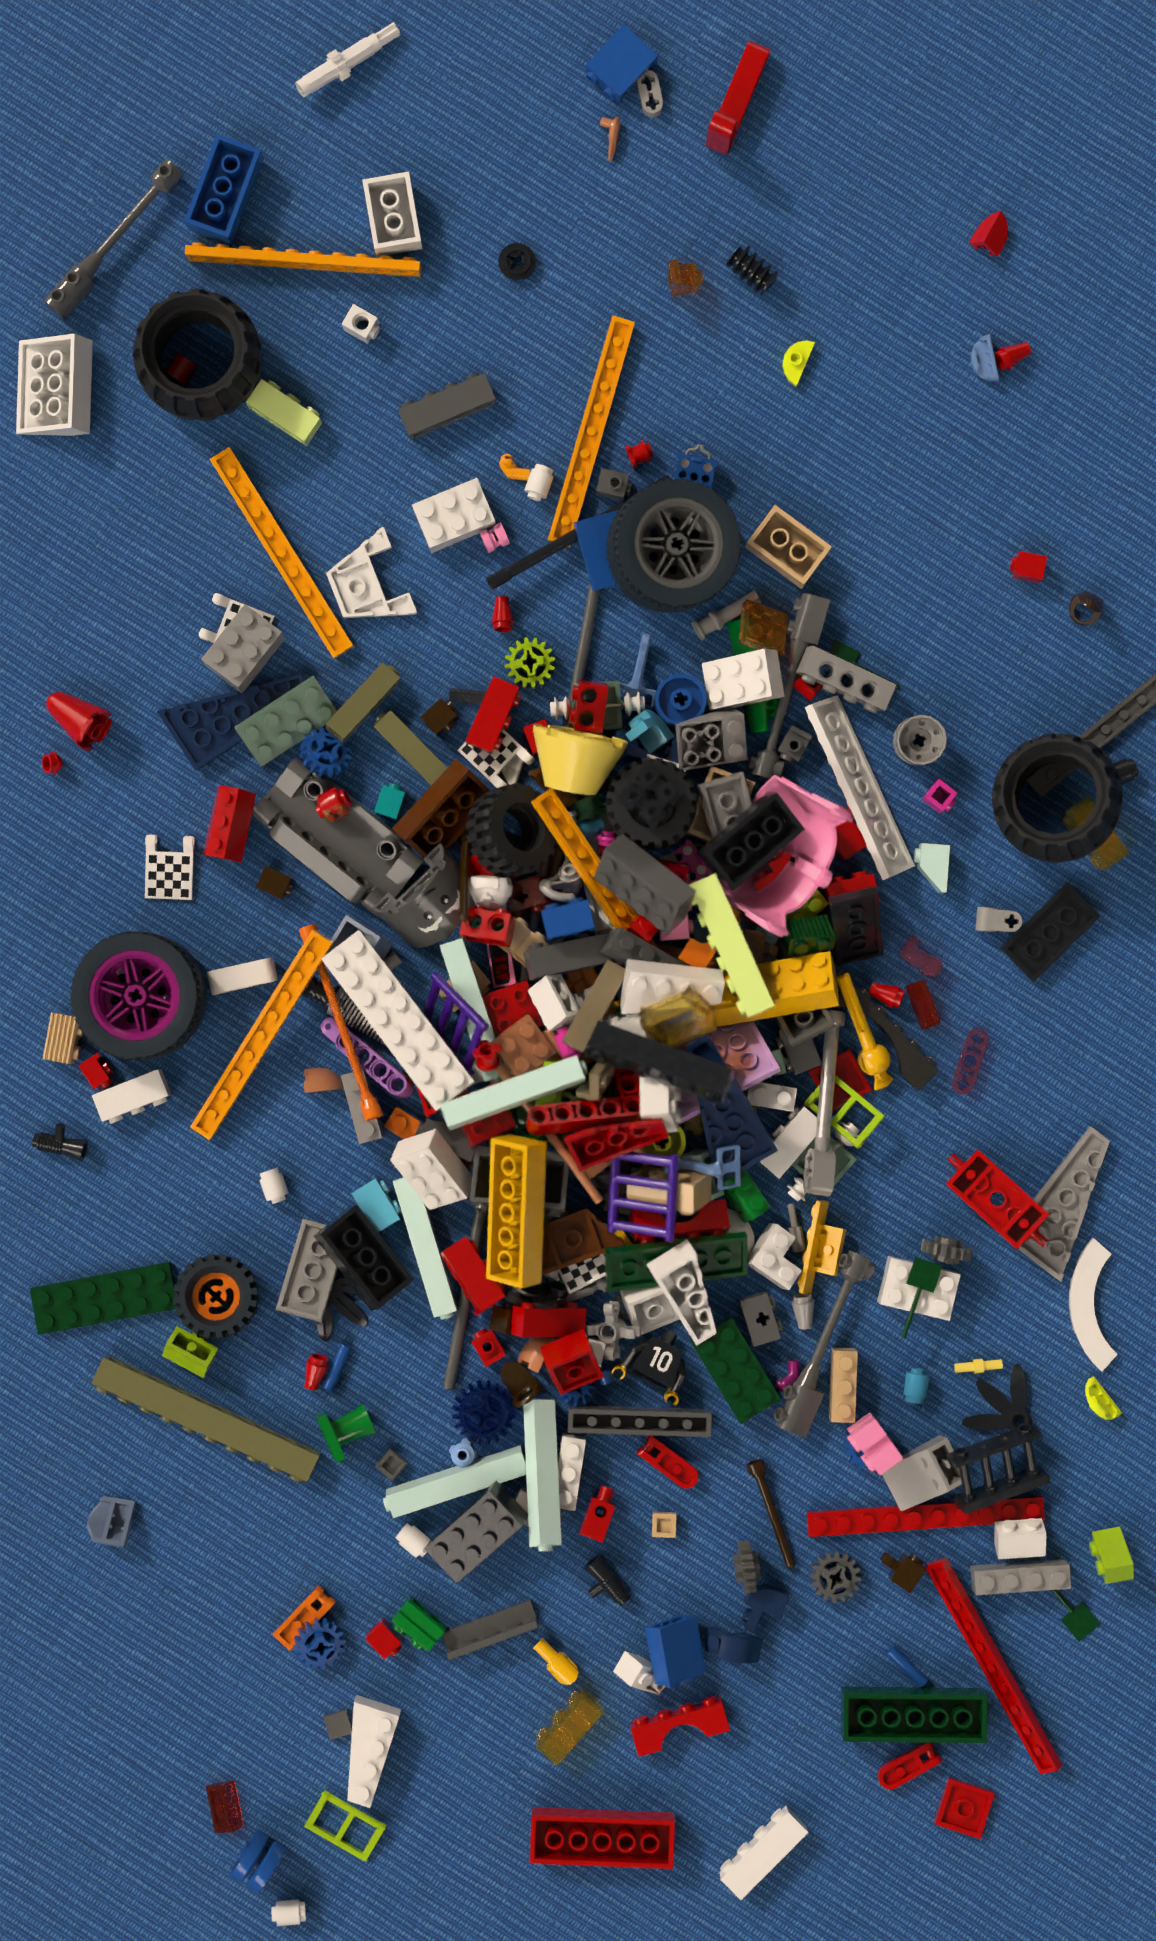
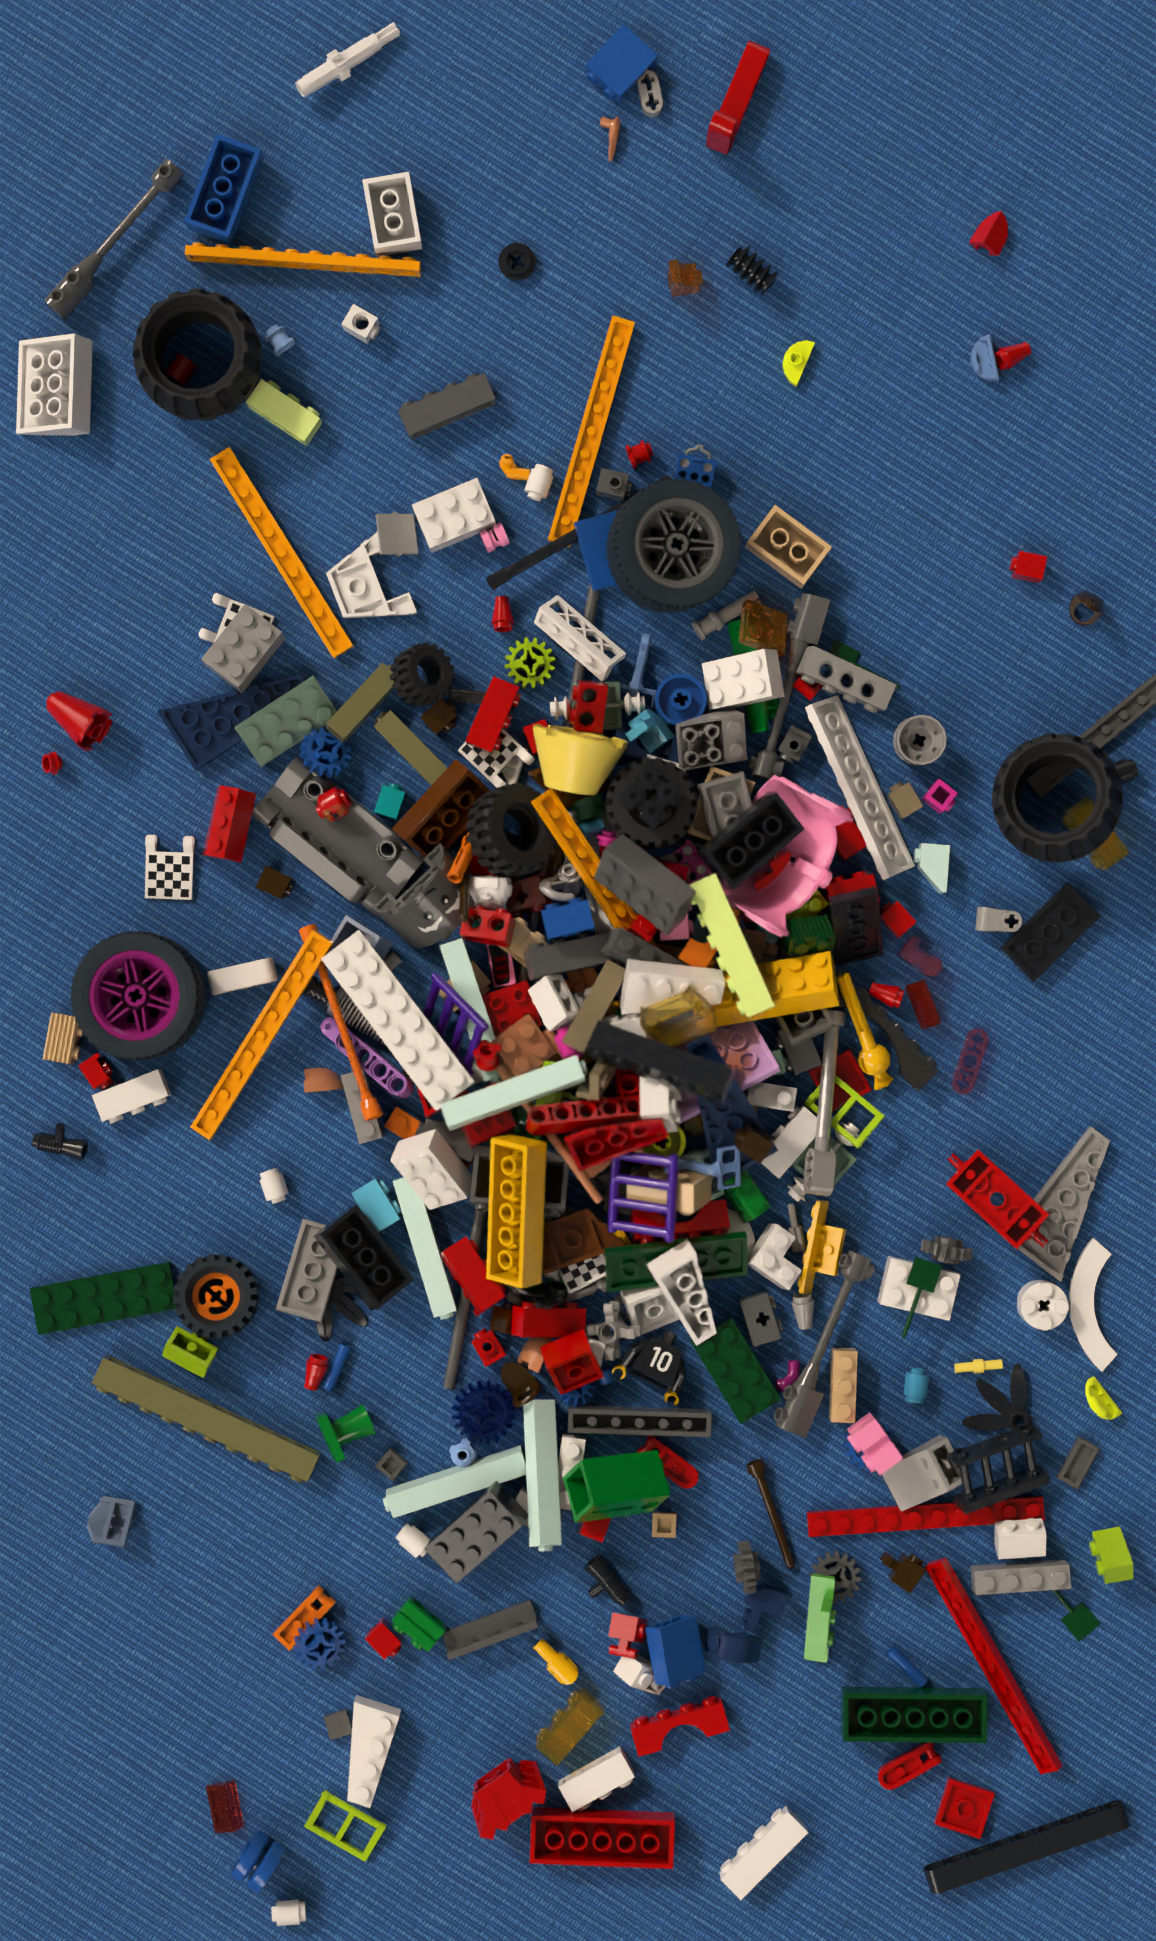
none -> light blue brick [265,325,295,356]
none -> light grey piece [375,512,418,557]
none -> black tyre [390,642,455,707]
none -> orange pin [447,832,473,883]
none -> red slope [471,1757,546,1840]
none -> white fence [534,595,626,681]
none -> white brick [558,1746,635,1812]
none -> green brick [563,1450,670,1523]
none -> brick [608,1613,648,1659]
none -> dark brown brick [734,1122,774,1164]
none -> bright green bracket [804,1574,836,1663]
none -> red brick [880,901,917,938]
none -> dark tan brick [886,782,923,820]
none -> black beam [923,1800,1130,1894]
none -> white brick [1017,1280,1069,1330]
none -> dark grey tile [1056,1436,1100,1490]

